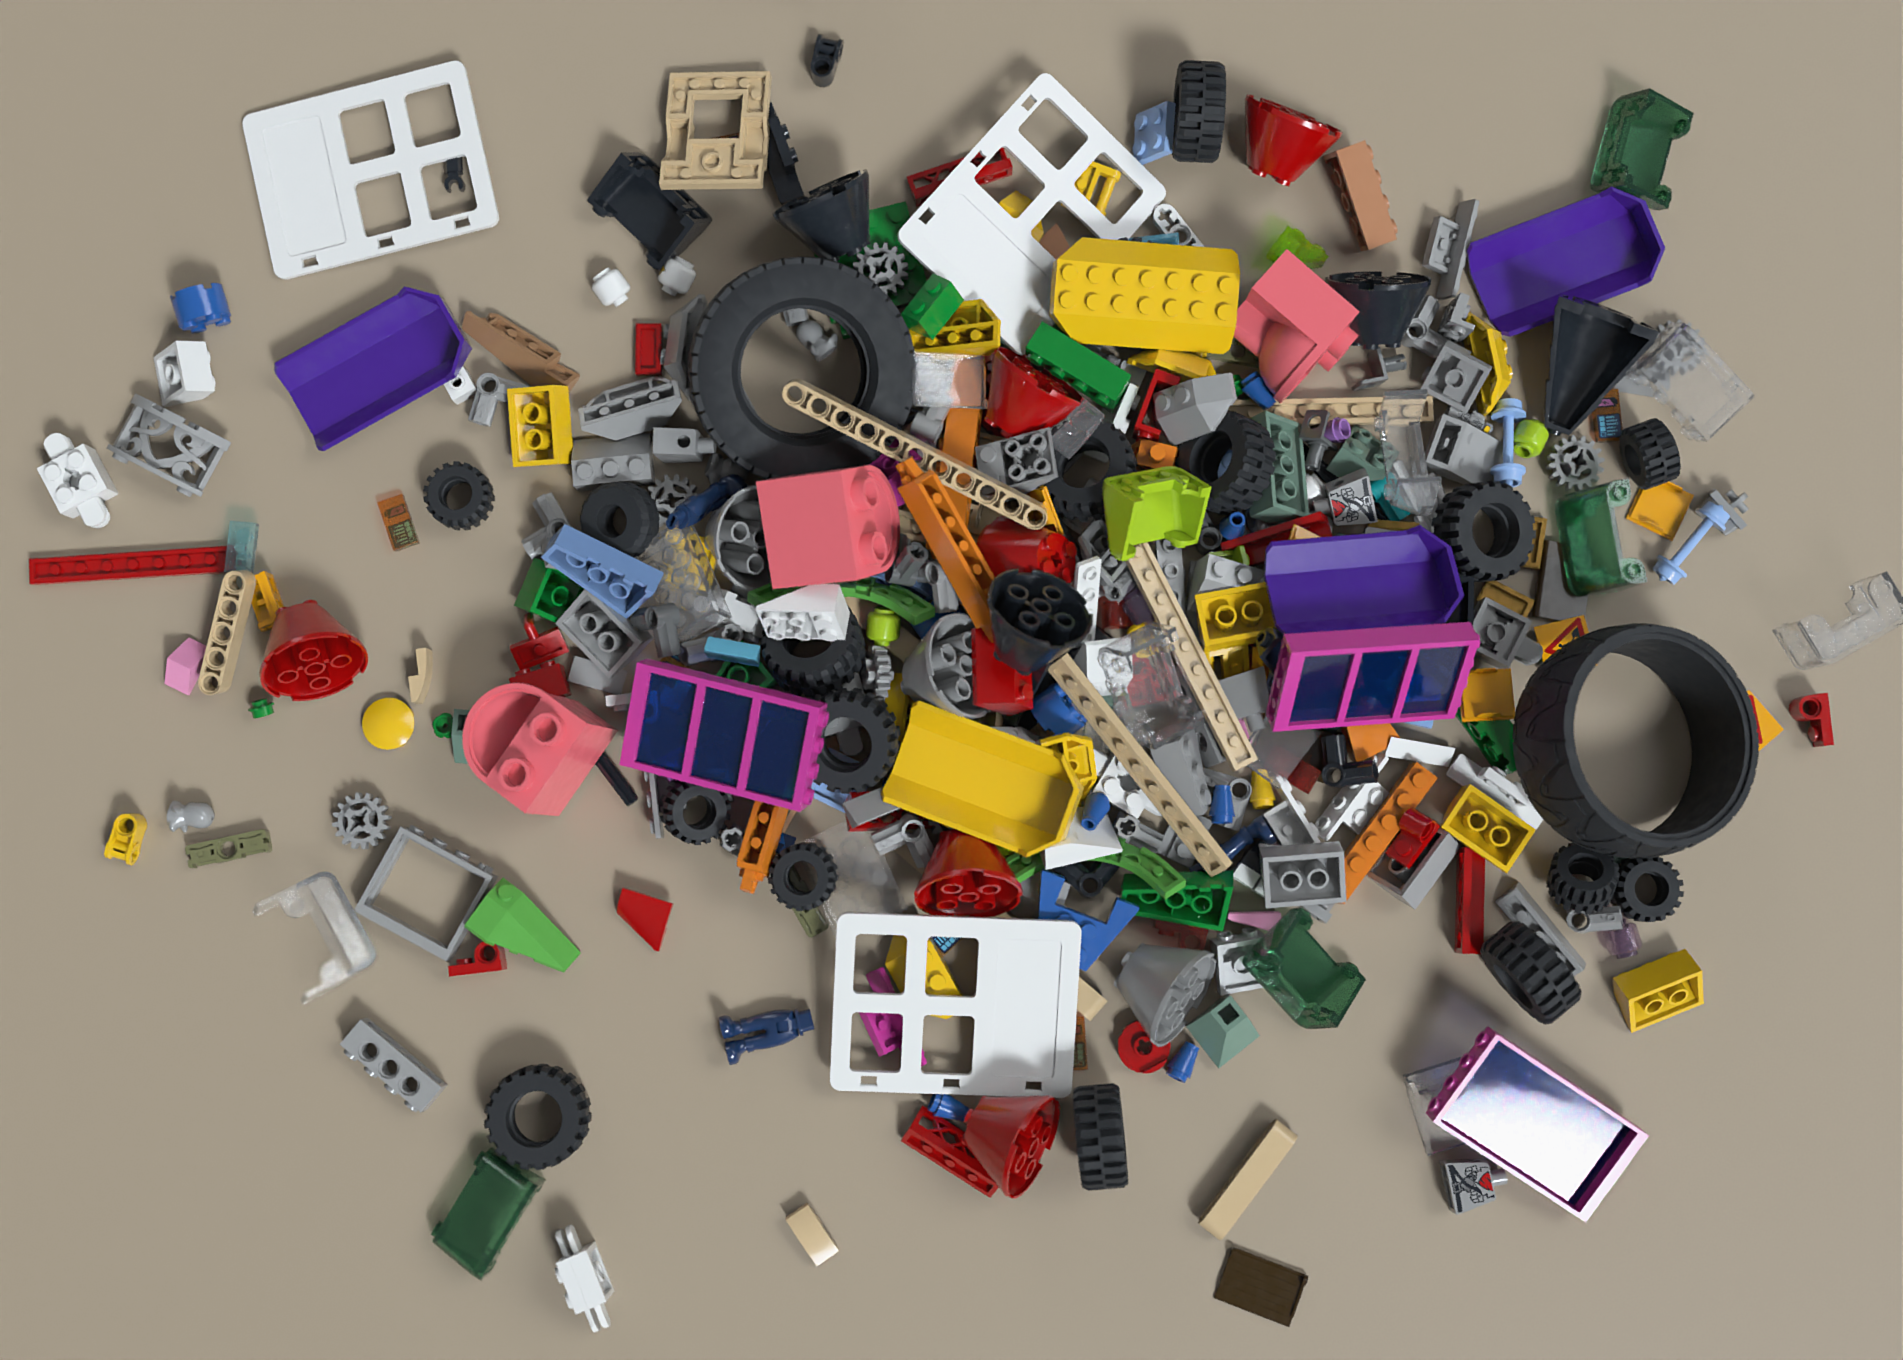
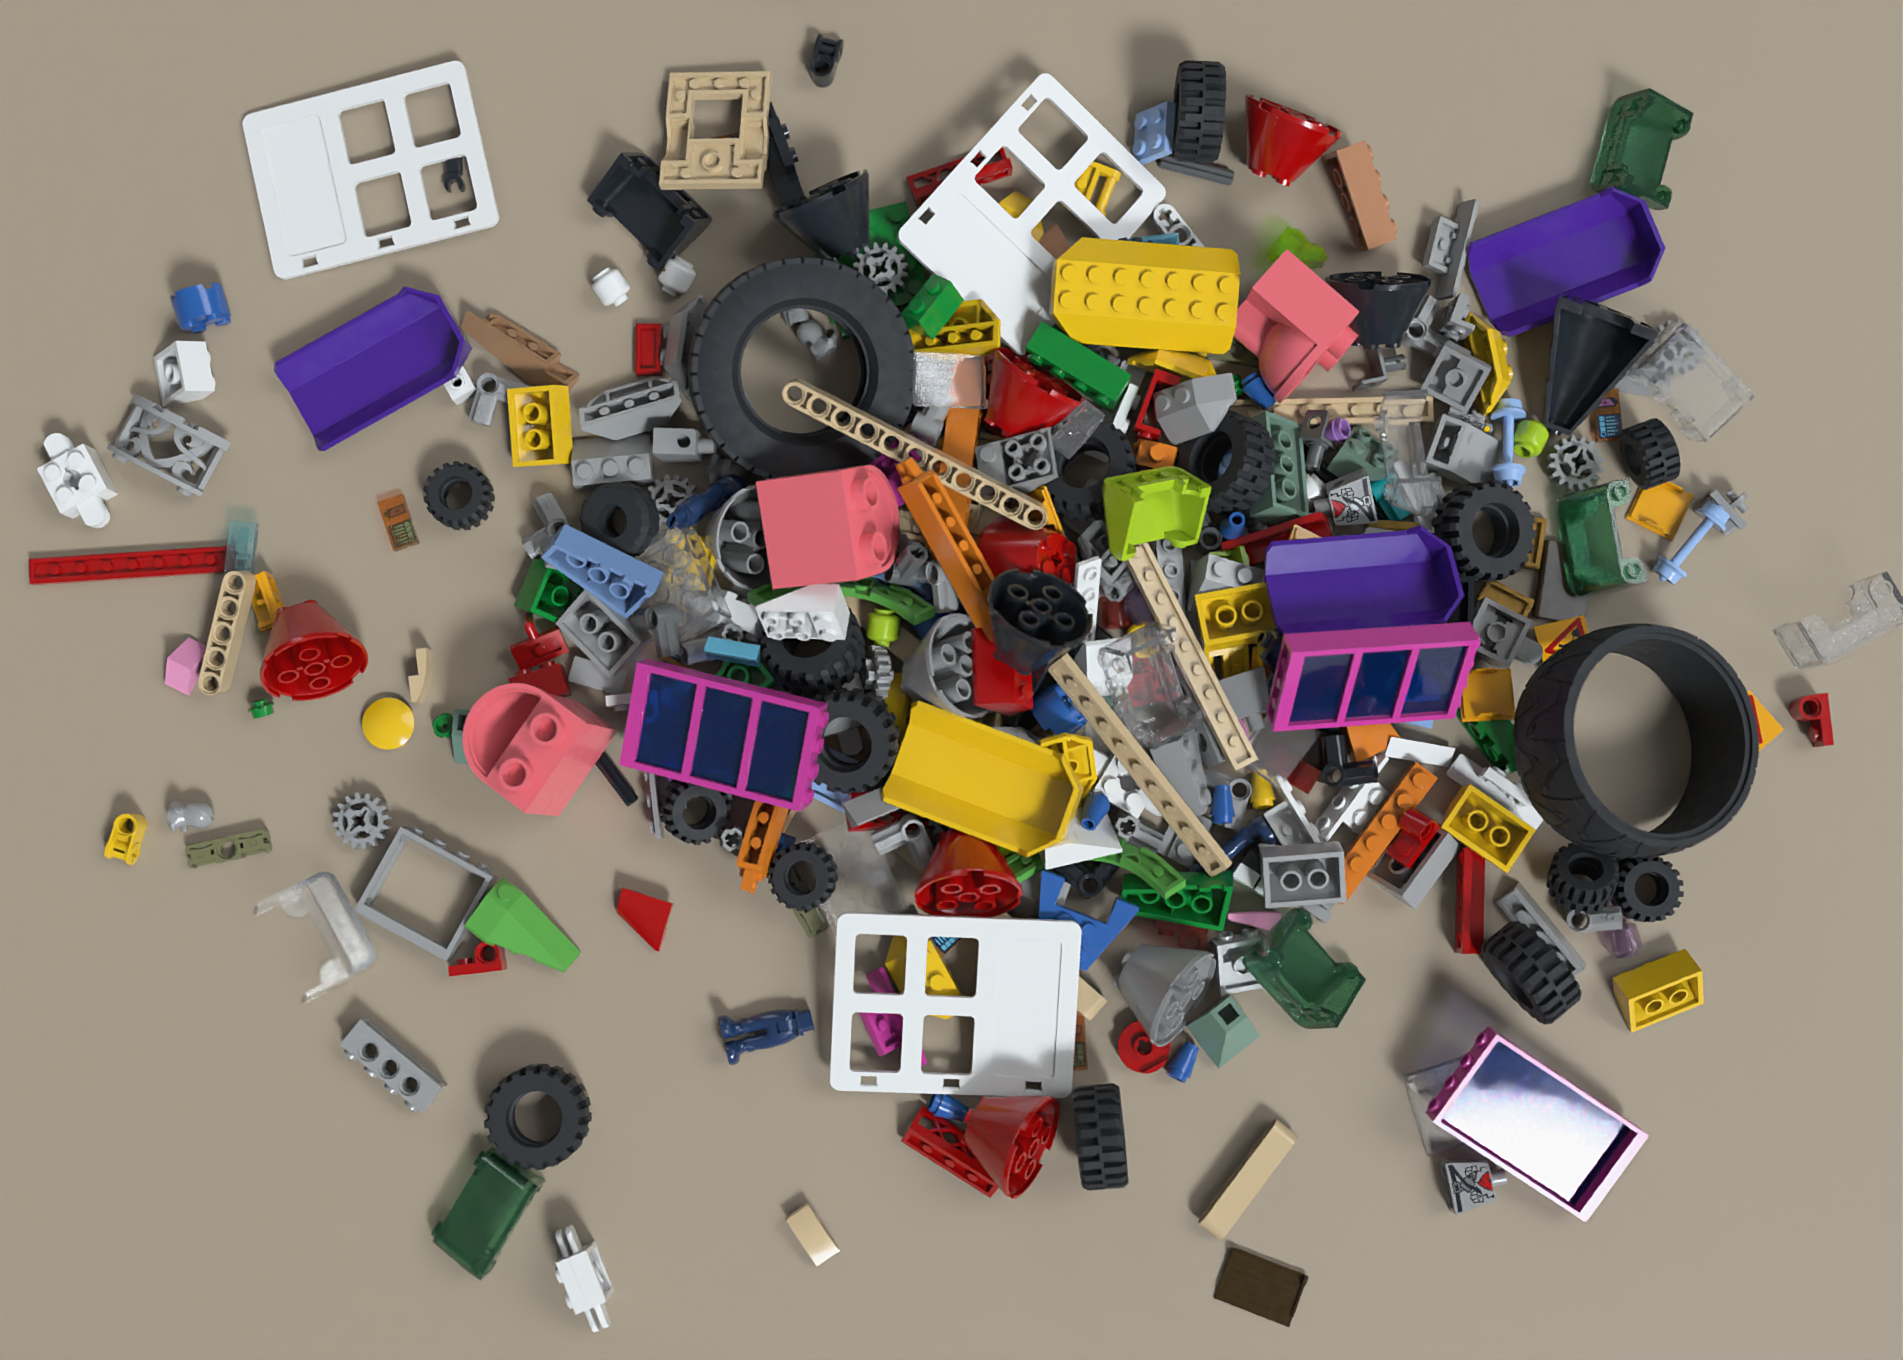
none -> dark grey axle [1159,155,1234,186]

